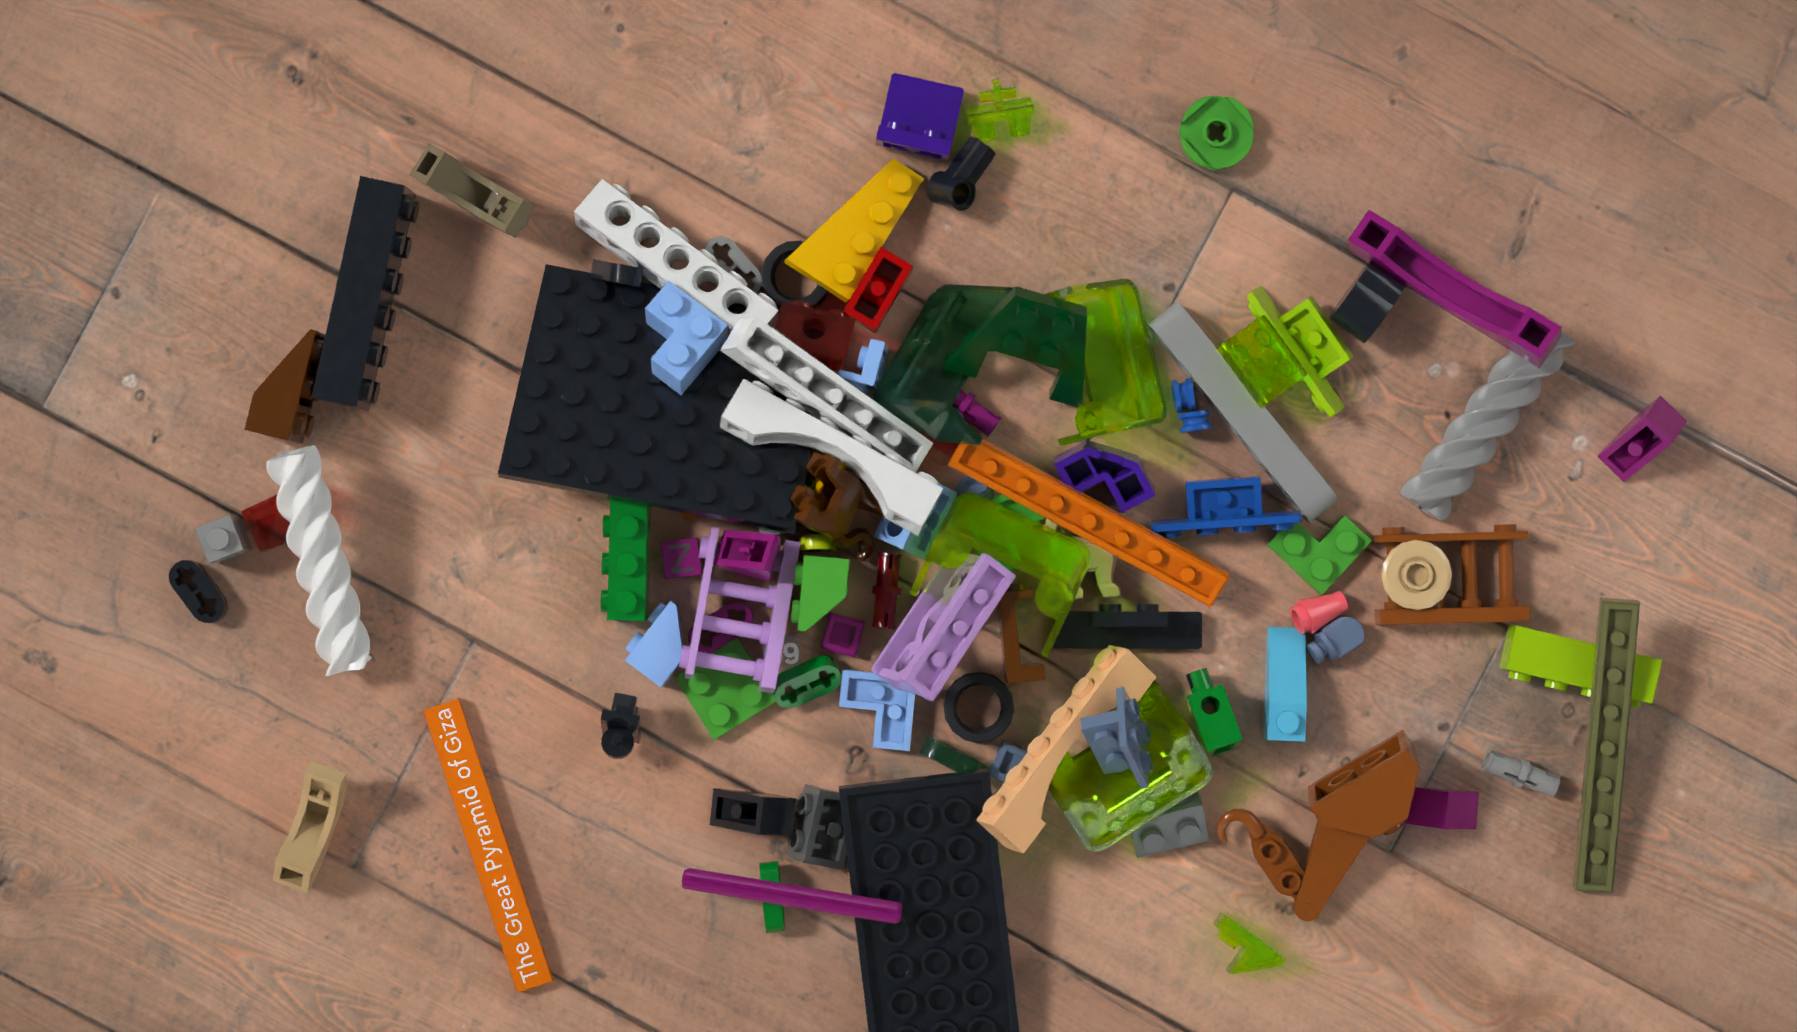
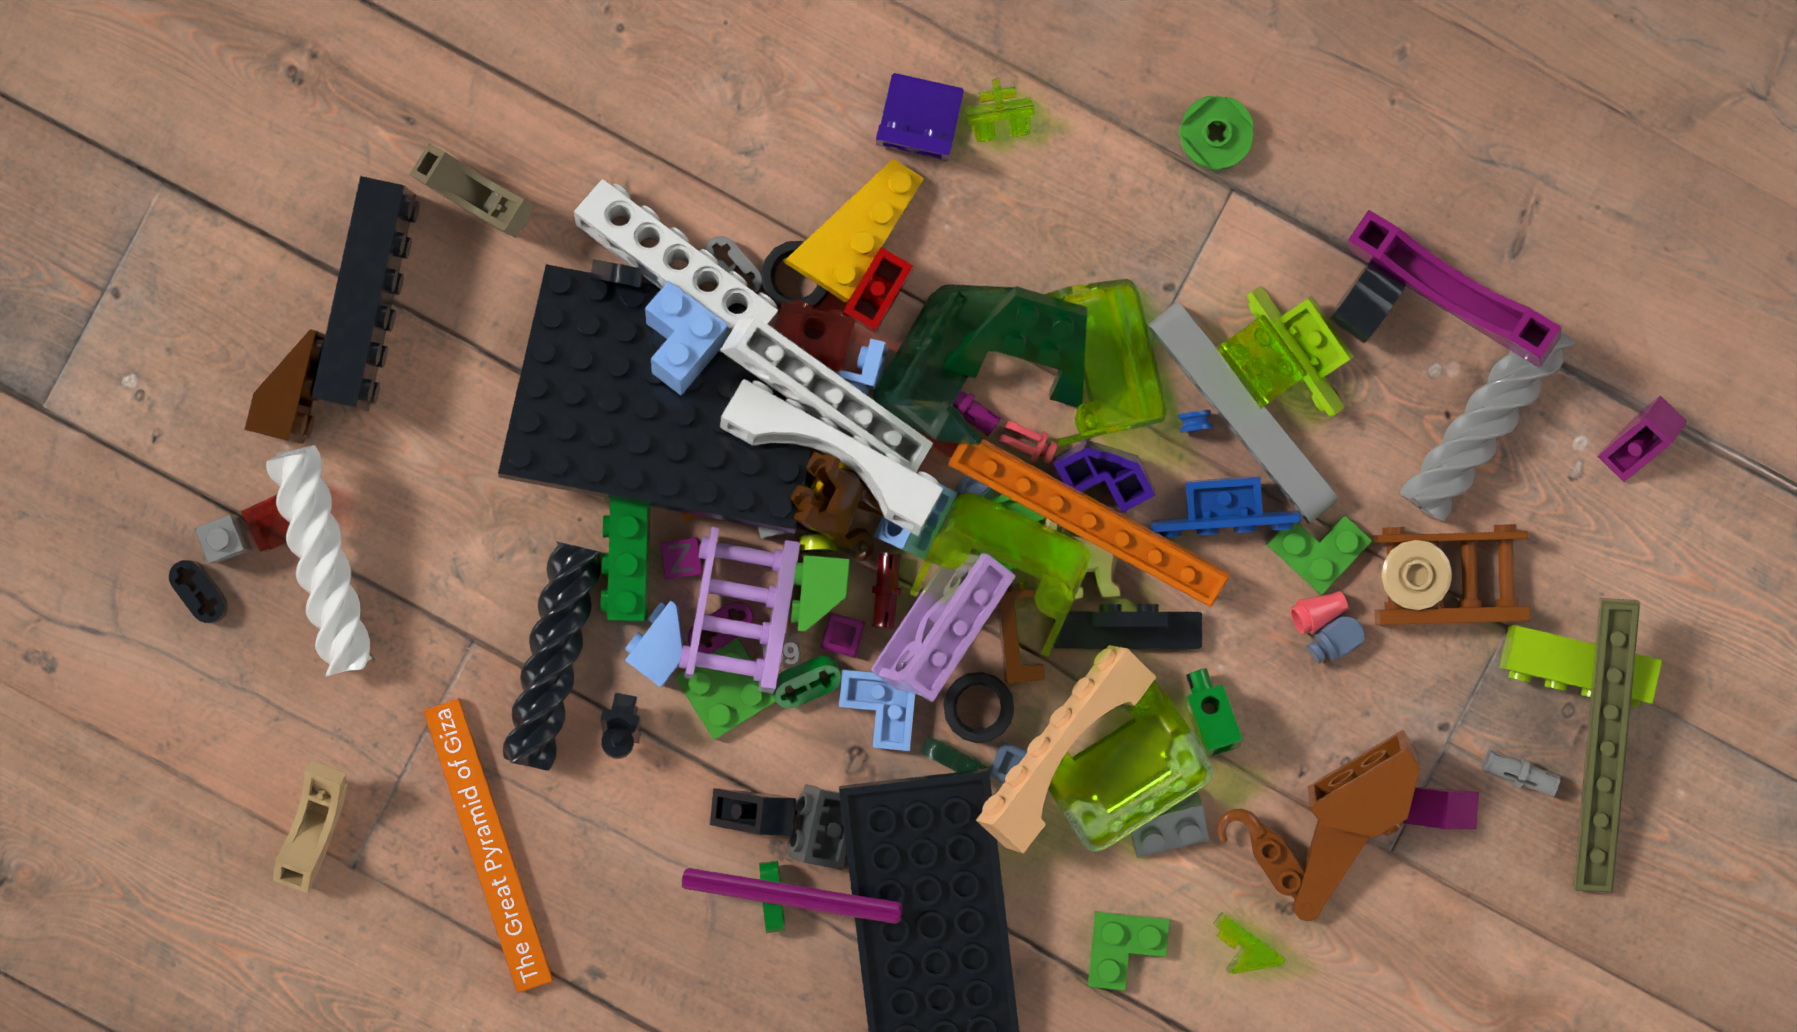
magenta slope [714,530,780,582] -> none
black piece [927,136,996,211] -> none
sand blue bracket [1081,686,1153,789] -> none
blue bush [1171,378,1195,413] -> none
medium azure slope [1263,627,1307,742] -> none
none -> black piece [503,541,601,771]
none -> coral arm [998,421,1058,464]
none -> bright green plate [1087,911,1170,990]

